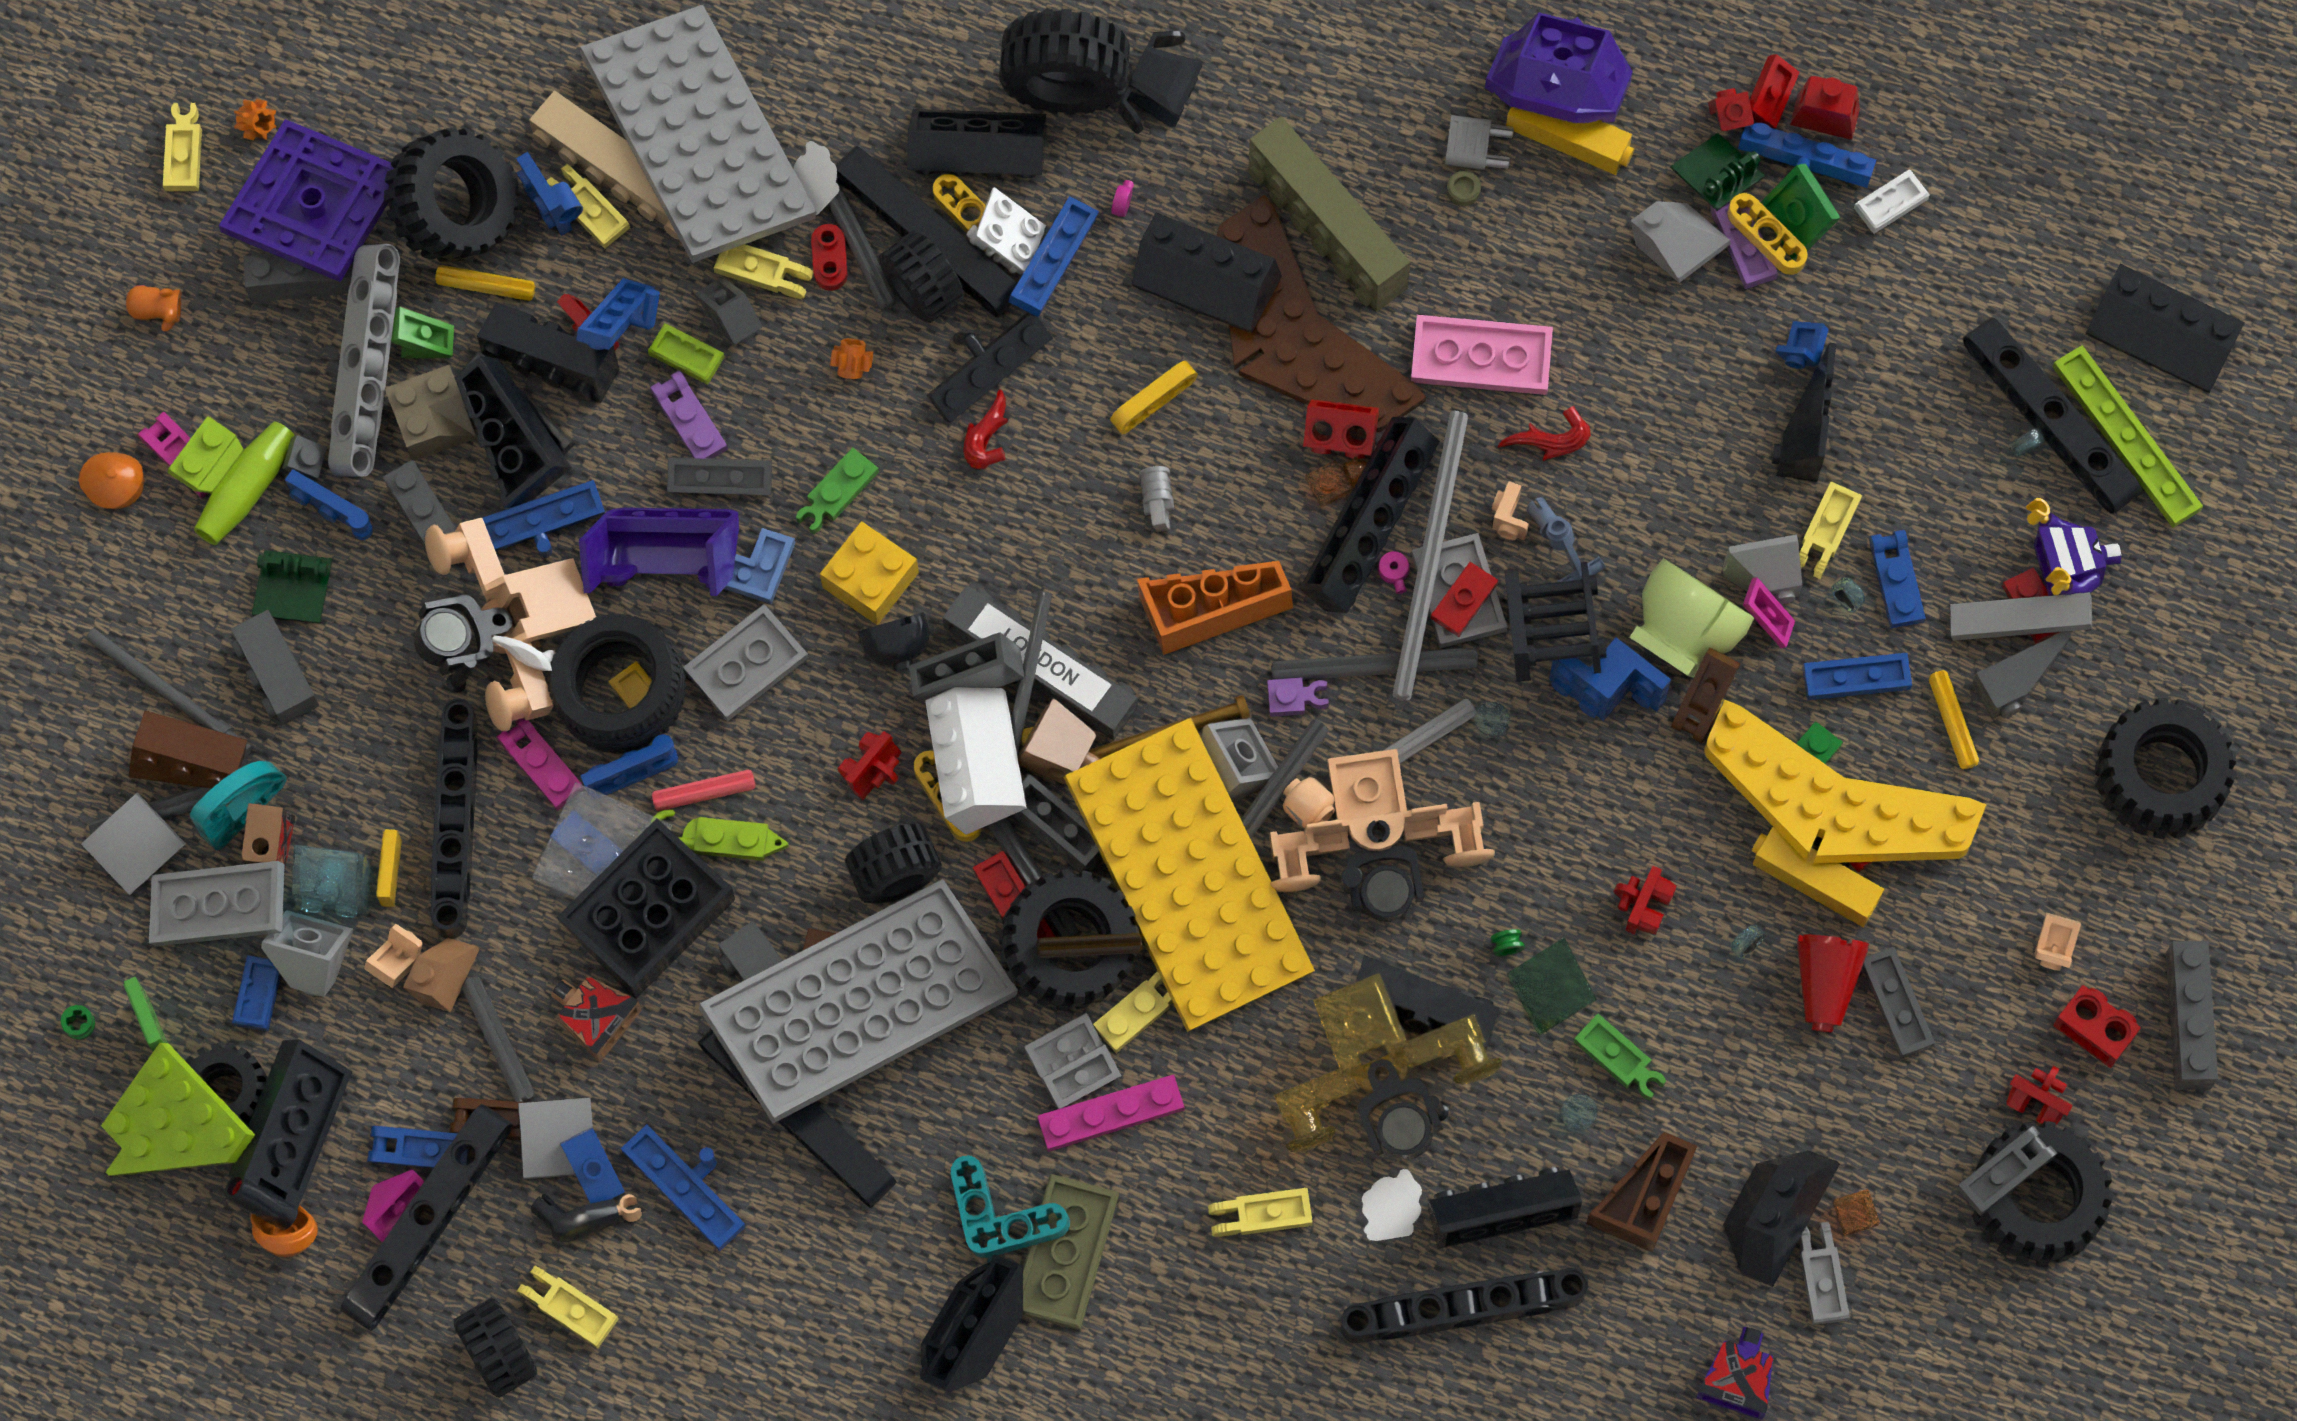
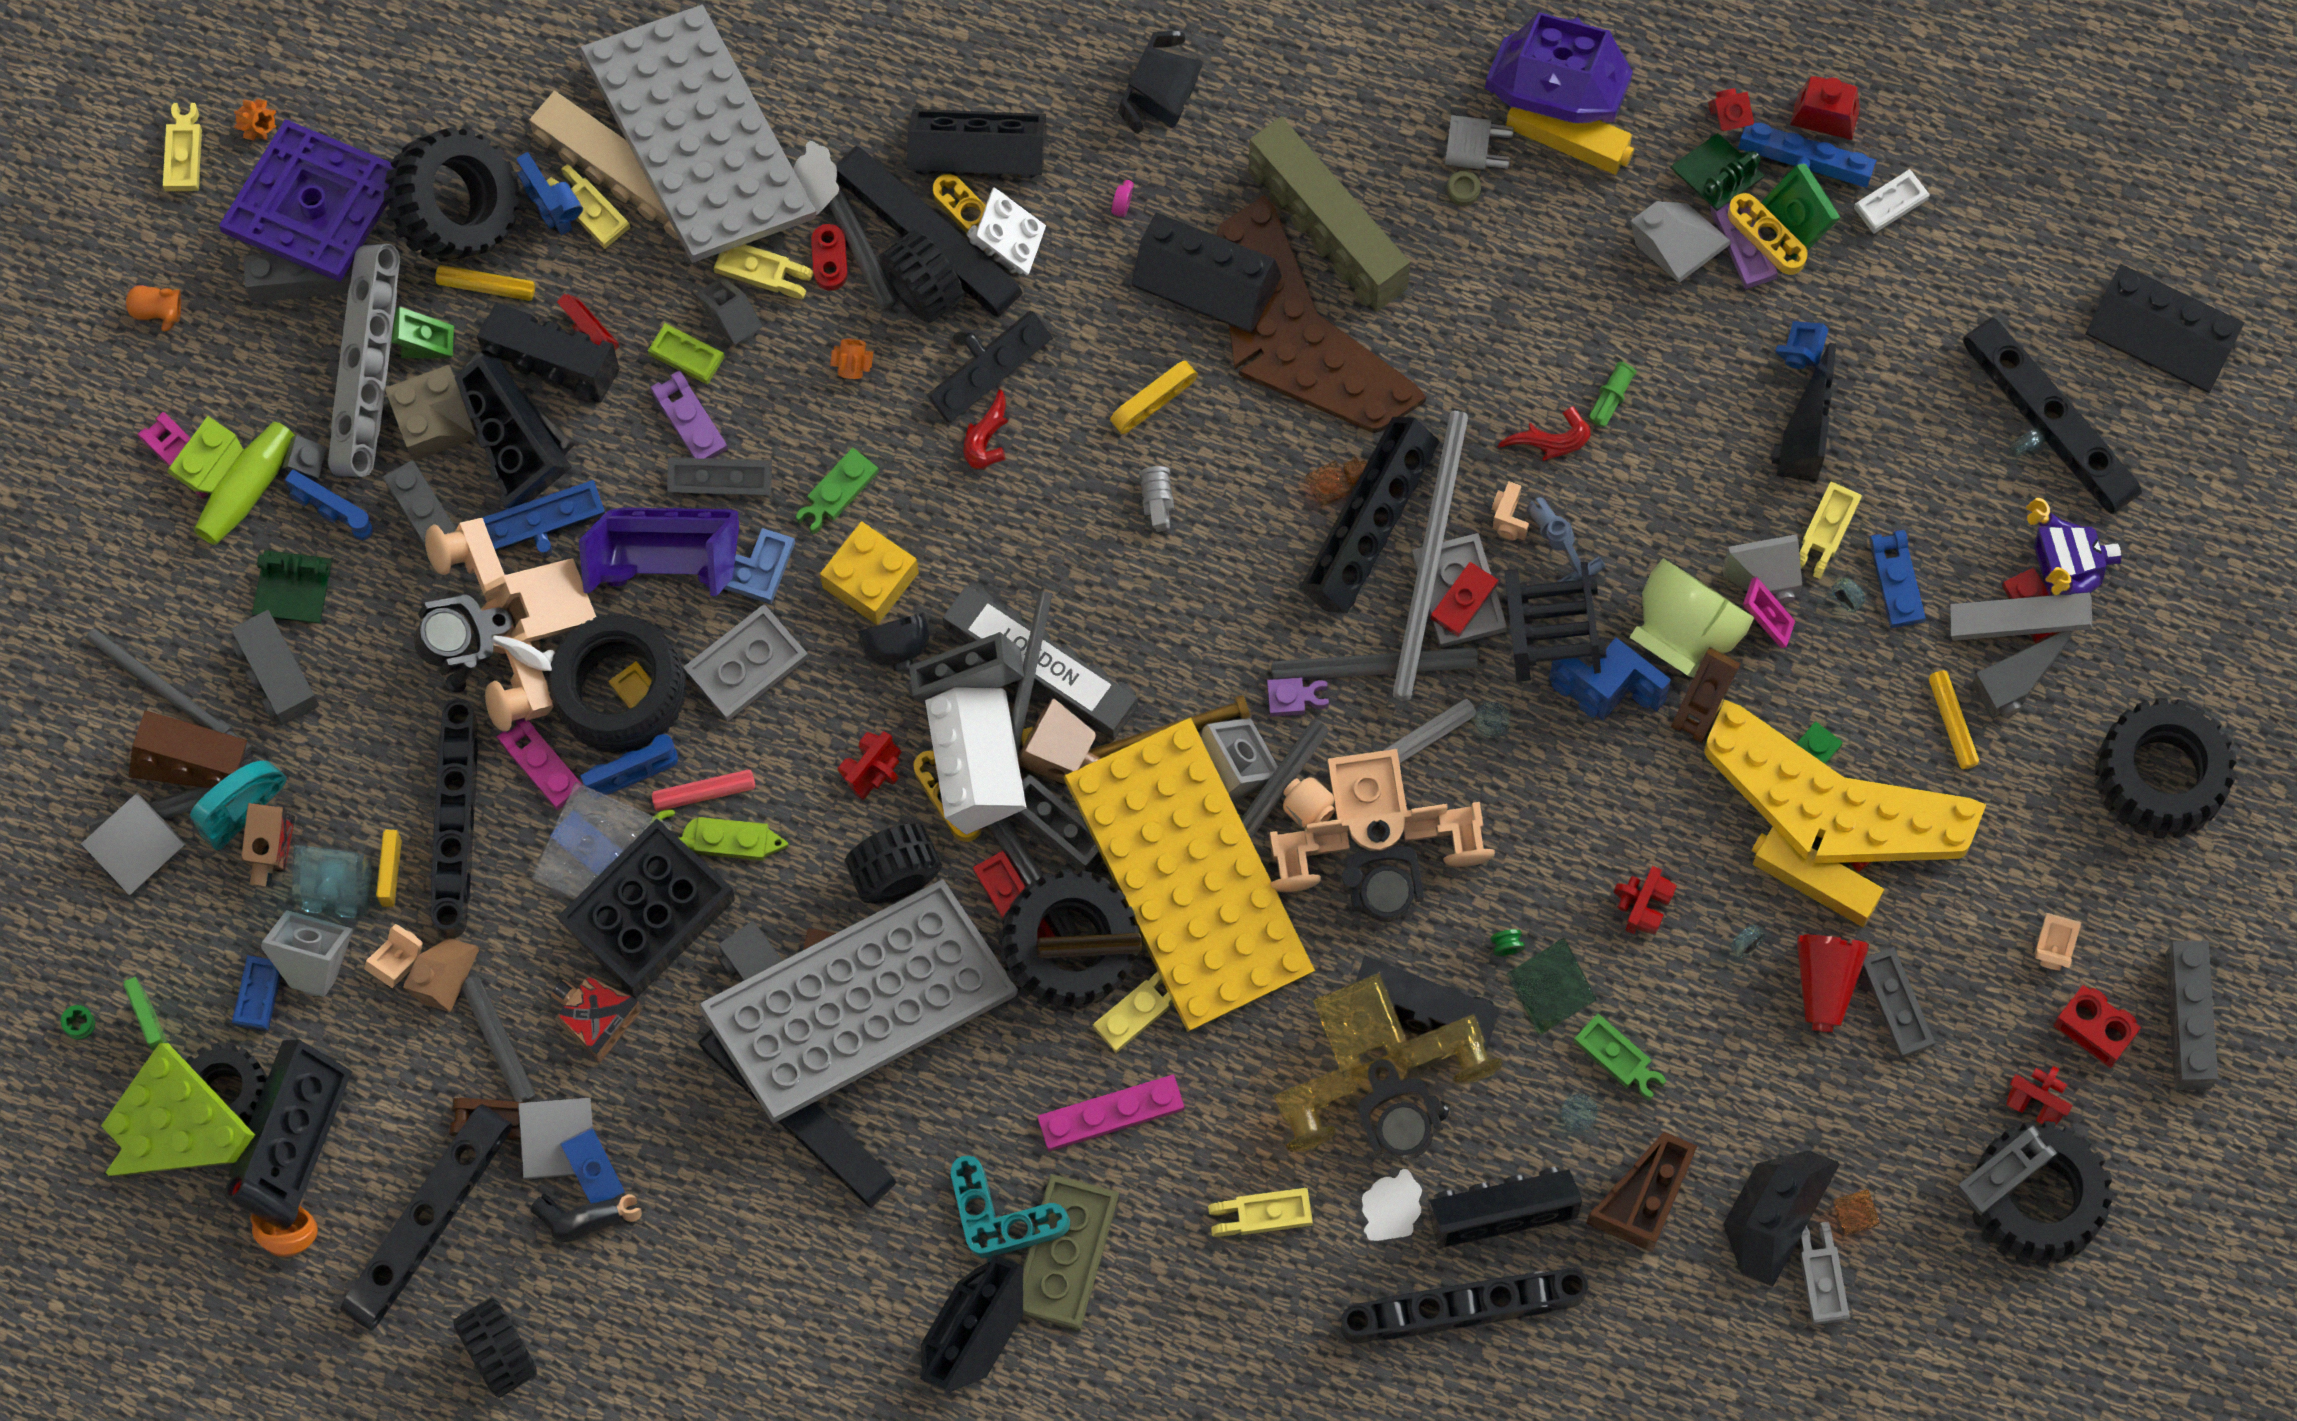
orange hat [79,452,144,509] -> none
light grey plate [149,861,285,946] -> none
dark pink slope [362,1170,424,1243] -> none
blue plate [367,1126,470,1168] -> none
light yellow hinge [517,1266,619,1349] -> none
blue plate [576,278,660,350] -> none
blue plate [621,1124,746,1252] -> none
black tyre [999,9,1130,115] -> none
blue plate [1008,196,1099,318] -> none
light grey slope [1023,1013,1122,1109] -> none
orange wedge [1137,561,1293,655] -> none
red brick [1303,399,1379,459] -> none
dark pink piece [1377,551,1410,594] -> none
bright pink plate [1411,315,1553,395] -> none
torso [1696,1327,1773,1420] -> none
red plate [1749,54,1800,129] -> none
blue plate [1802,653,1912,700] -> none
lime plate [2052,345,2203,528] -> none
none -> bright green axle [1589,362,1636,427]

